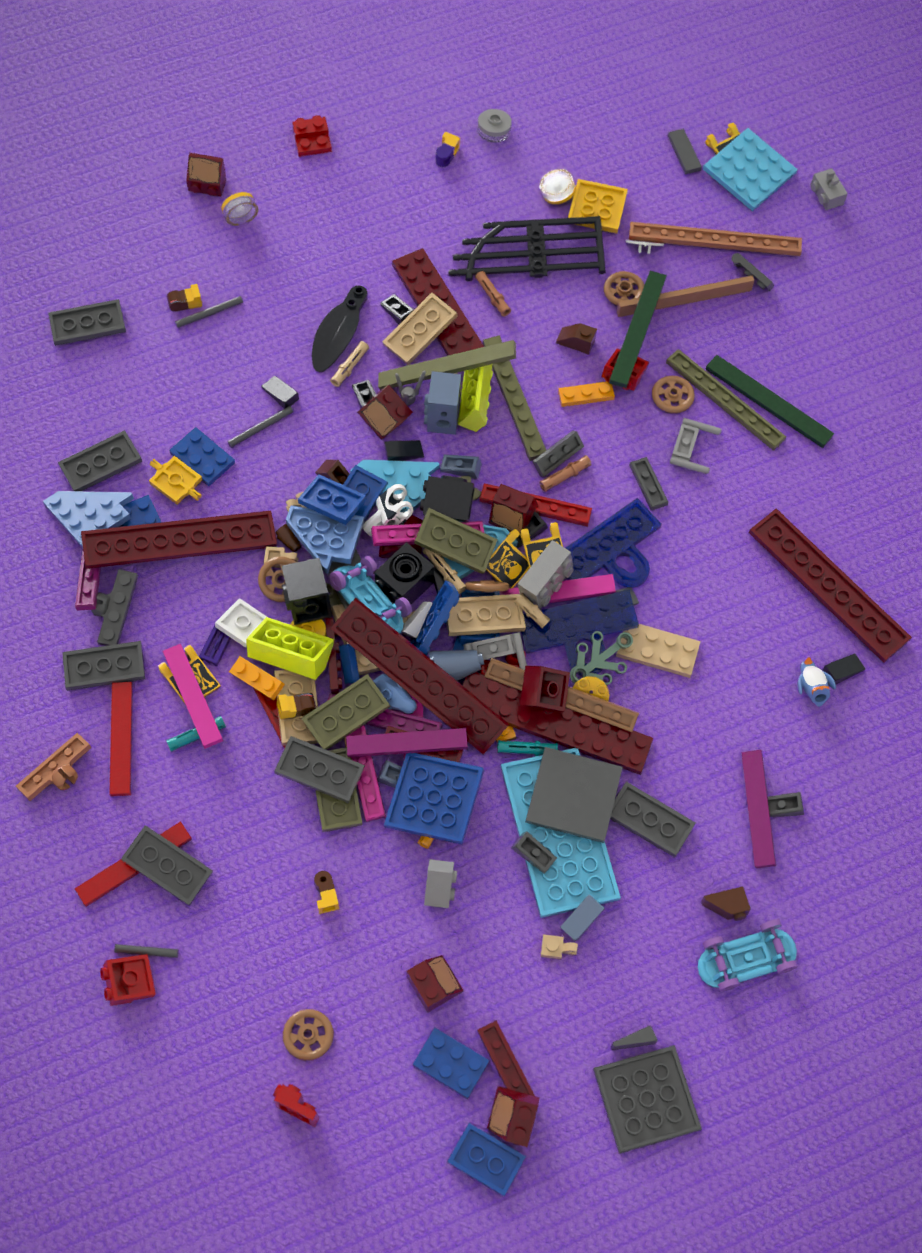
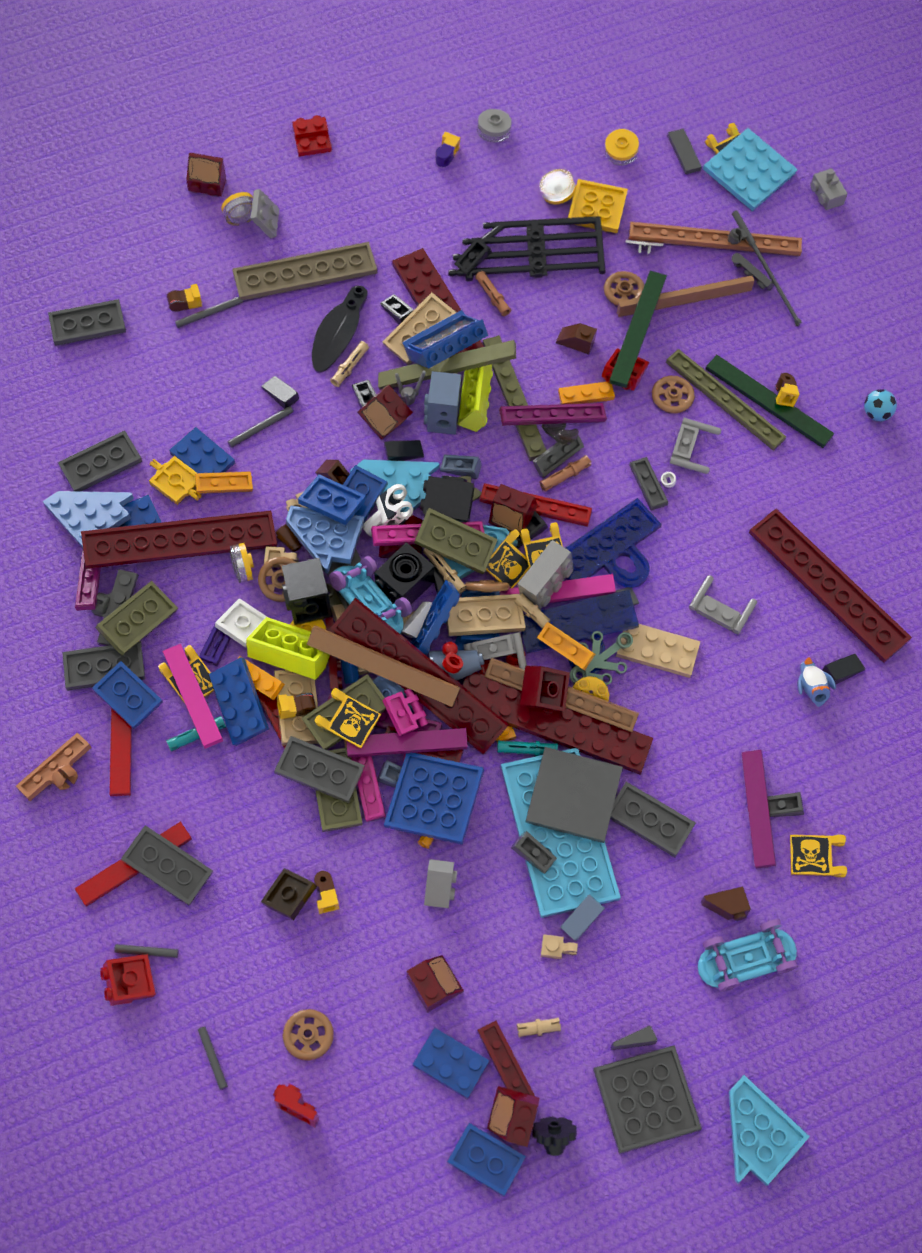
none -> blue plate [92,661,163,729]
none -> olive plate [95,581,178,656]
none -> light orange plate [194,471,253,494]
none -> dark grey bar [198,1026,228,1090]
none -> blue plate [209,657,269,746]
none -> clear piece [229,543,254,583]
none -> dark tan plate [232,242,377,300]
none -> light grey plate [251,189,279,238]
none -> dark brown plate [261,868,317,921]
none -> medium nougat tile [307,626,460,707]
none -> flag [315,688,381,749]
none -> dark pink plate [382,689,428,736]
none -> blue window [402,310,489,369]
none -> red plate [442,641,463,674]
none -> black slope [455,238,492,275]
none -> magenta tile [499,403,607,426]
none -> tan pin [517,1017,561,1037]
none -> black plant [532,1117,577,1156]
none -> light orange plate [537,622,596,670]
none -> clear smoke piece [542,423,579,446]
none -> yellow piece [605,129,639,165]
none -> white hinge [661,472,676,488]
none -> light grey plate [689,575,757,634]
none -> dark grey piece [728,210,802,326]
none -> medium azure wing [729,1075,810,1186]
none -> yellow leg [775,373,800,407]
none -> flag [790,835,847,878]
none -> medium azure piece [864,389,897,421]

